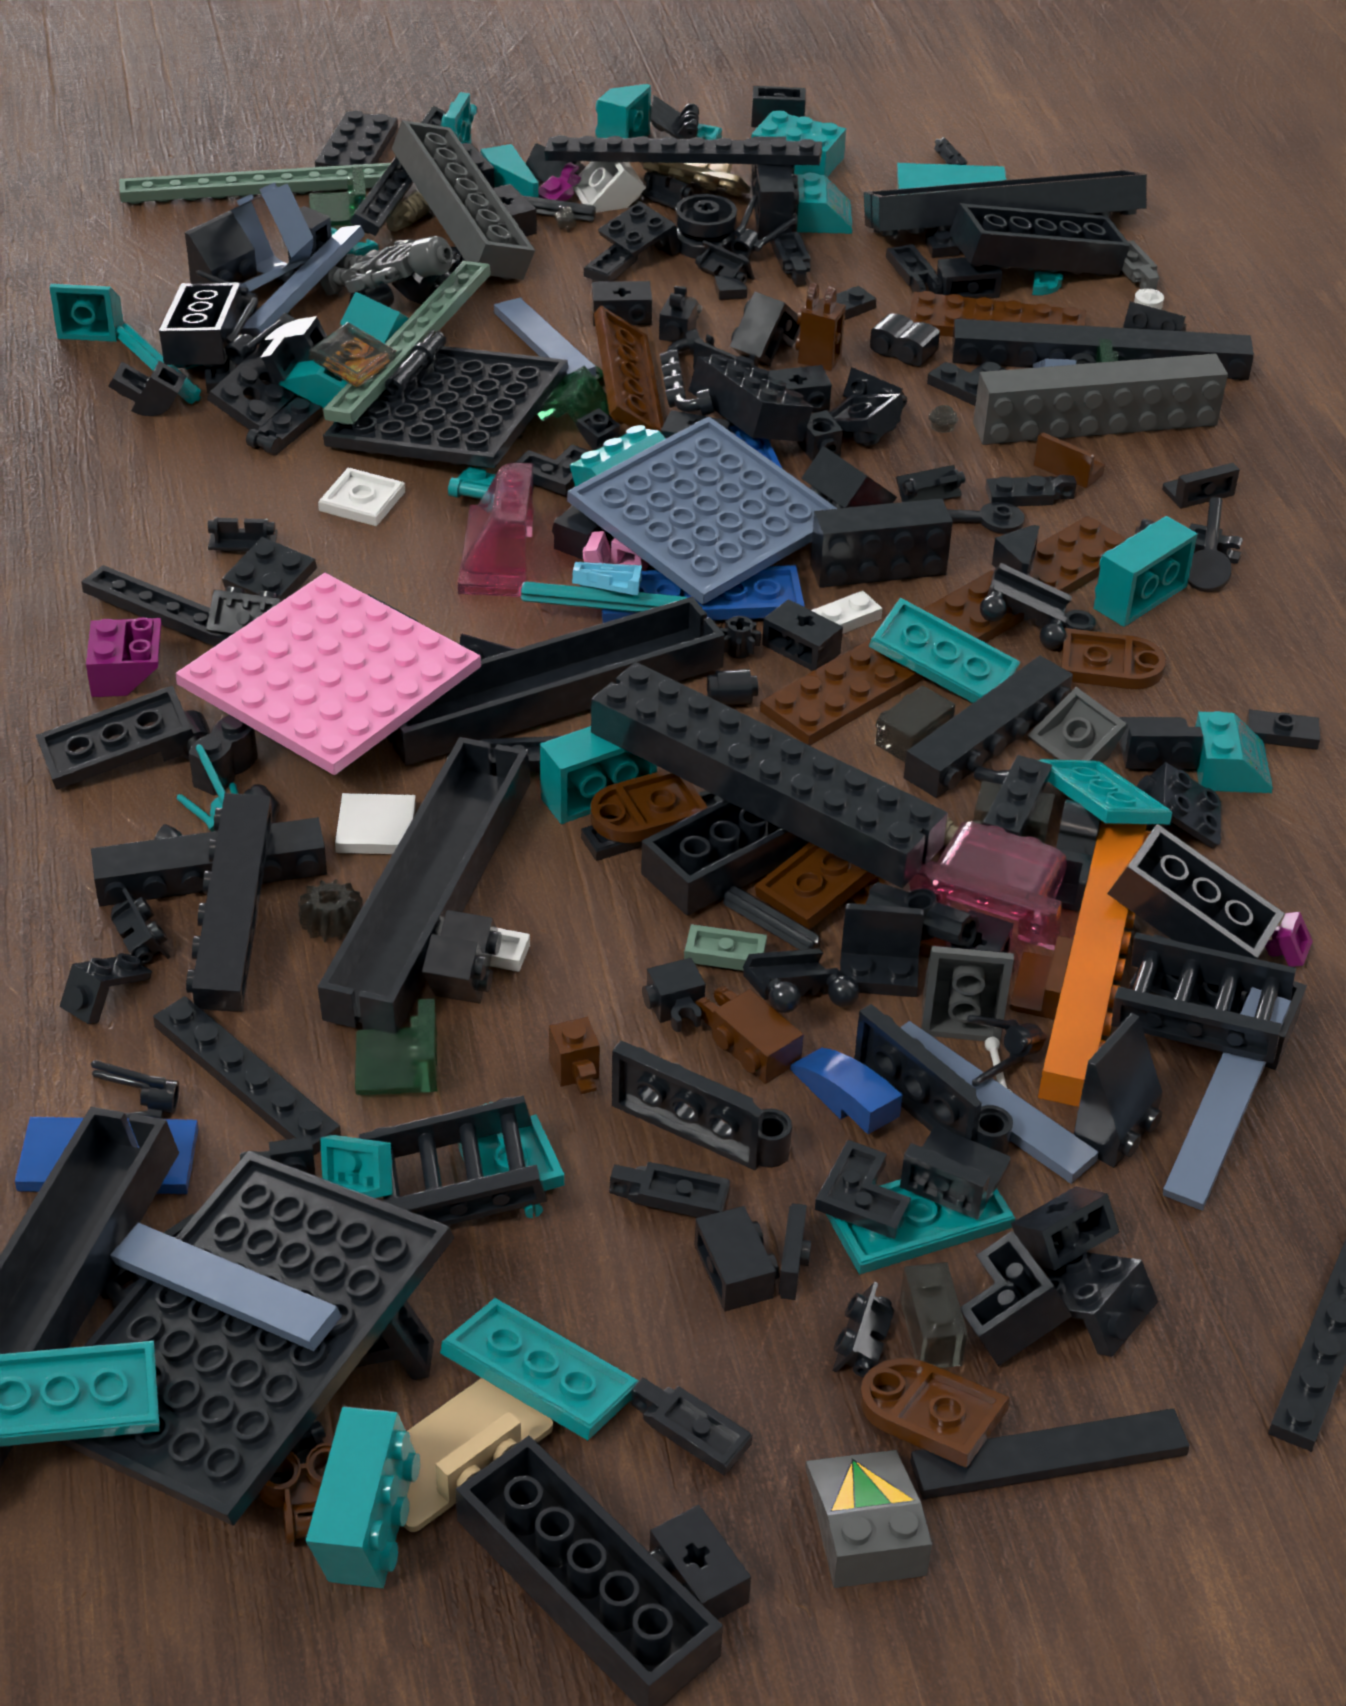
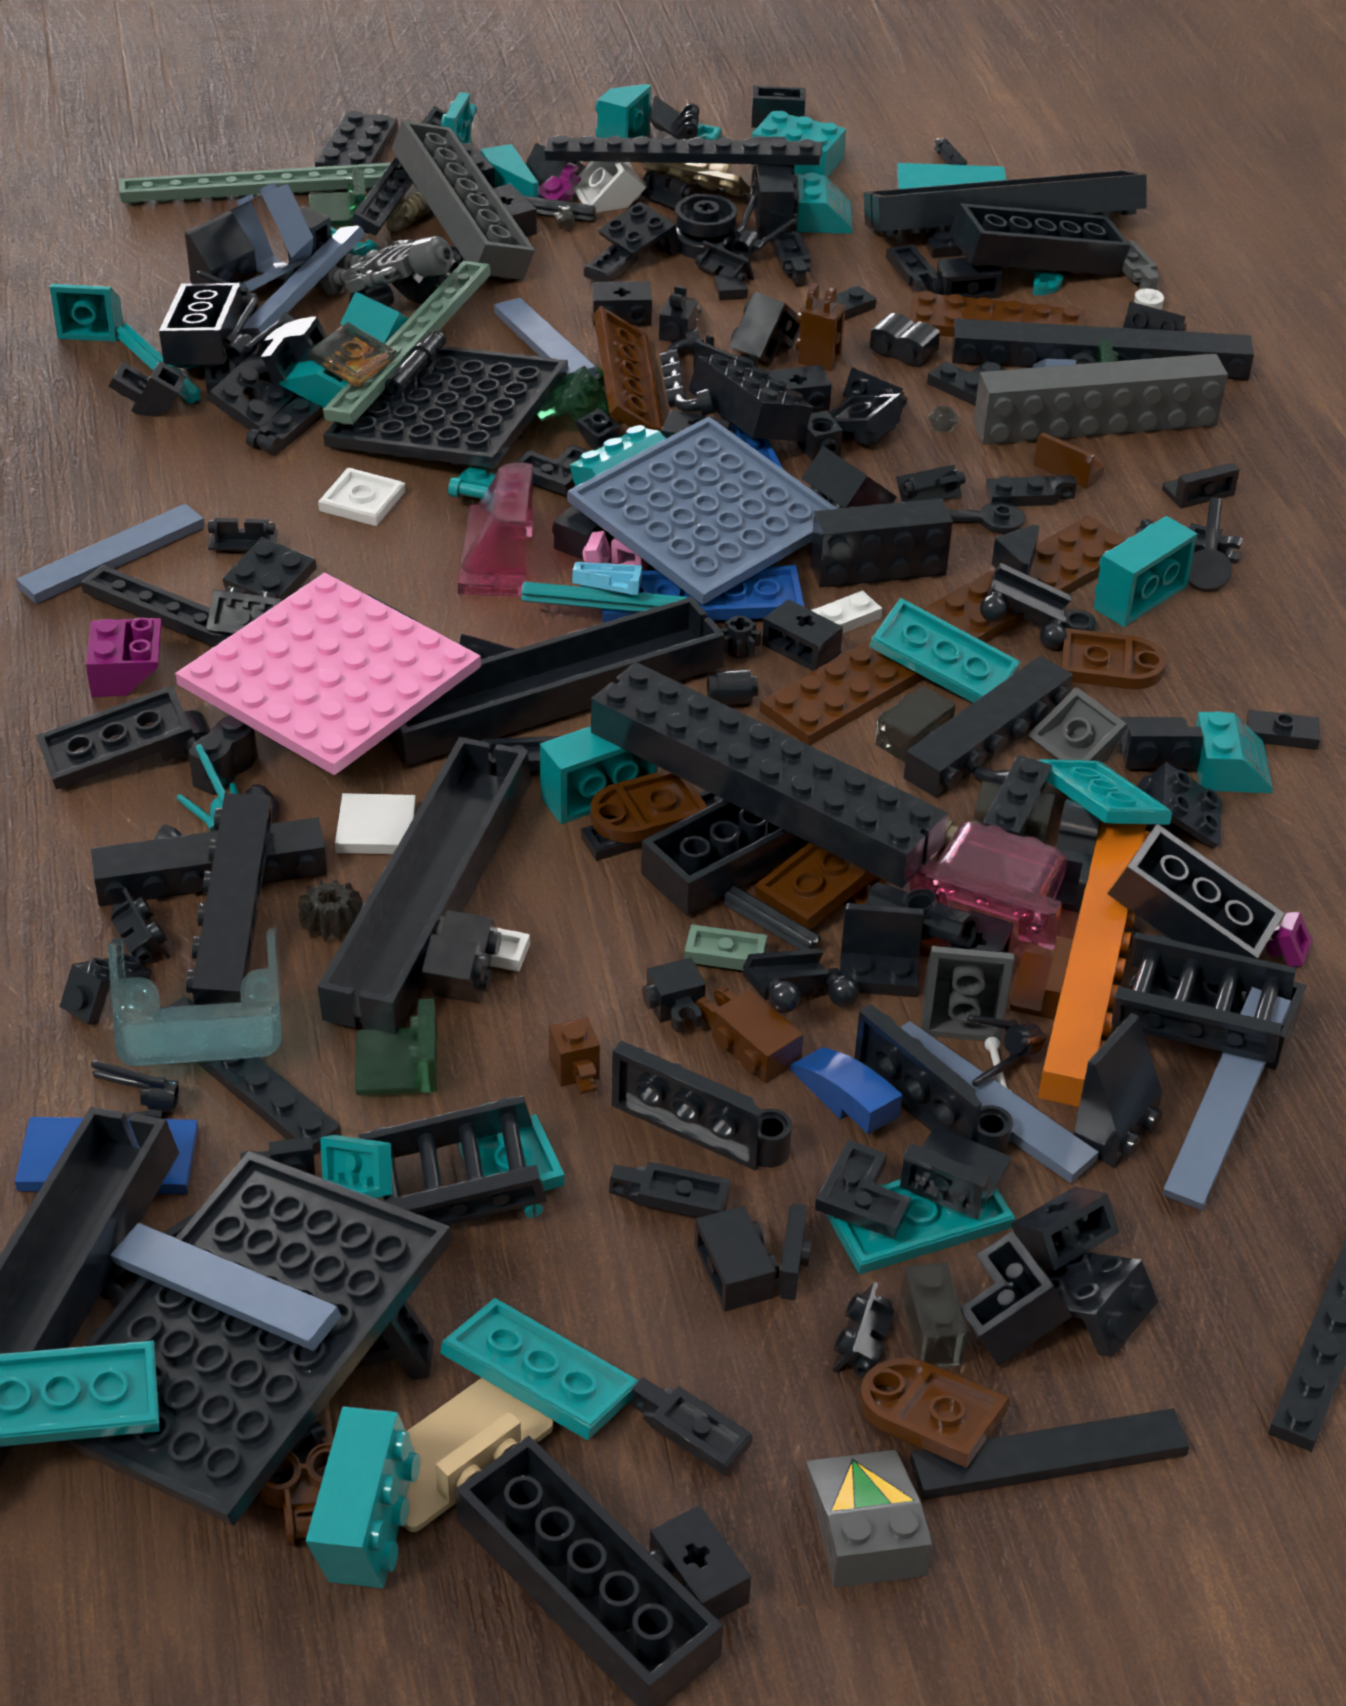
none -> sand blue tile [16,504,205,604]
none -> clear light blue windscreen [108,928,282,1066]

